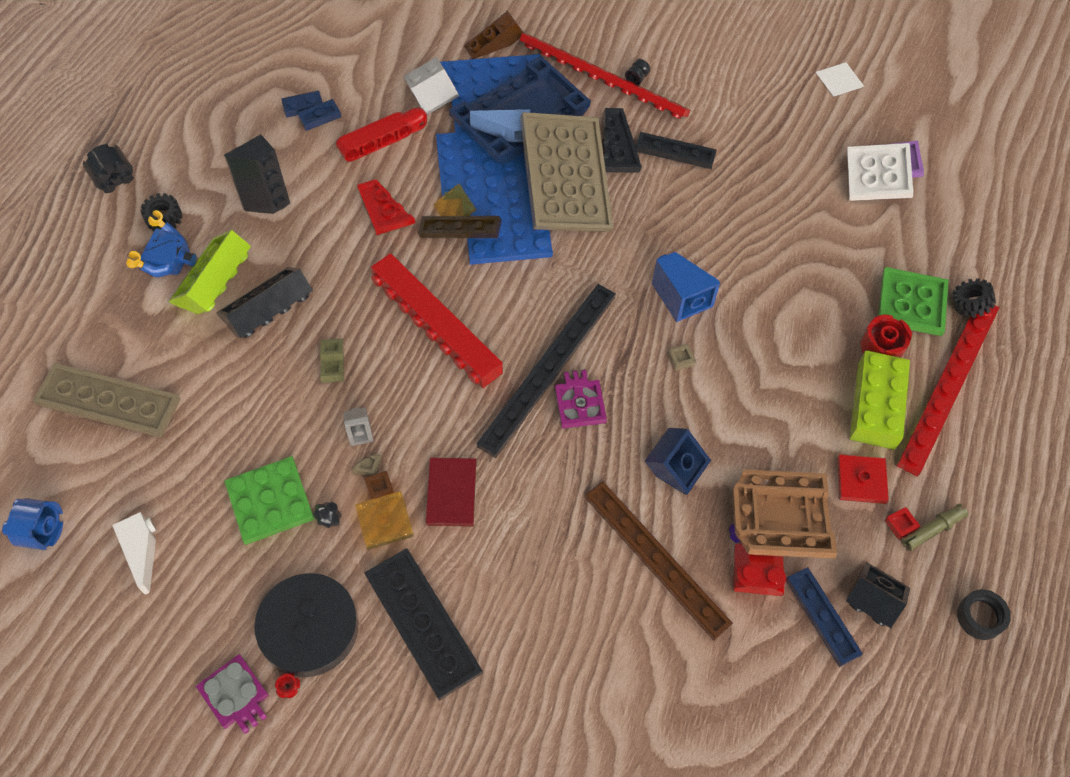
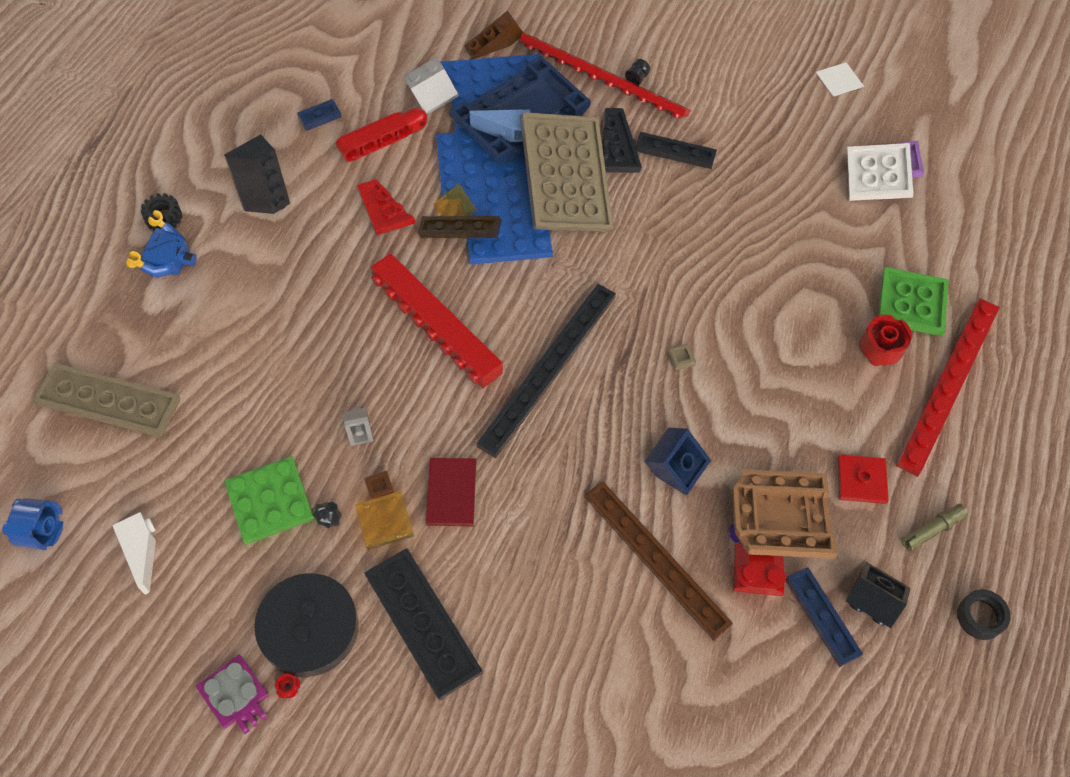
black brick [83,144,134,193] -> none
lime slope [168,230,251,314] -> none
black slope [216,267,313,338] -> none
dark blue plate [281,90,322,118] -> none
olive slope [320,339,344,383] -> none
dark tan tile [352,455,382,477] -> none
magenta piece [555,369,607,429] -> none
blue slope [652,252,720,322] -> none
lime brick [849,351,910,450] -> none
red plate [884,507,920,540] -> none
black tyre [952,278,996,318] -> none

